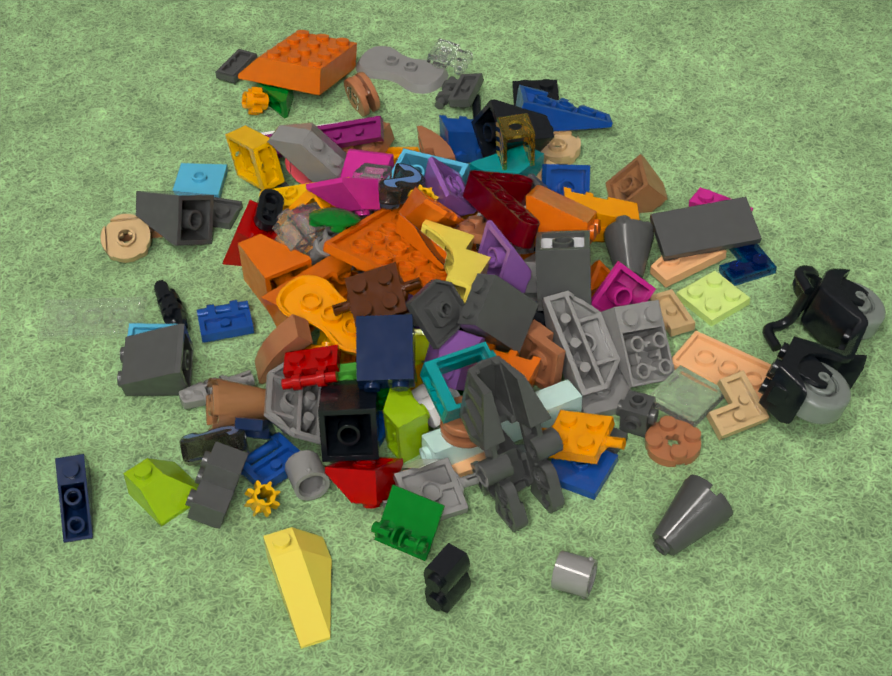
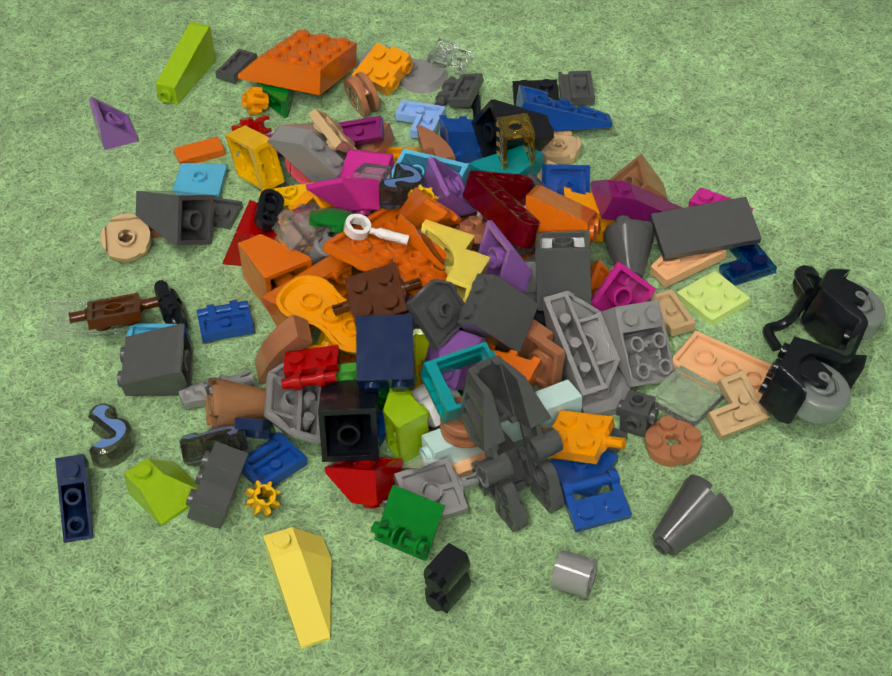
light grey piece [285,450,330,501] -> none
none -> reddish brown plate [68,292,159,331]
none -> clear smoke animal [88,403,136,468]
none -> medium lavender slope [89,96,139,150]
none -> lime slope [155,21,216,105]
none -> orange tile [173,136,225,165]
none -> red plate [231,115,272,135]
none -> tan plate [309,109,357,153]
none -> white piece [344,214,409,245]
none -> light orange plate [352,43,414,96]
none -> light blue plate [395,100,446,139]
none -> dark grey plate [558,70,595,105]
none -> blue plate [560,468,632,533]
none -> magenta wedge [590,180,682,222]

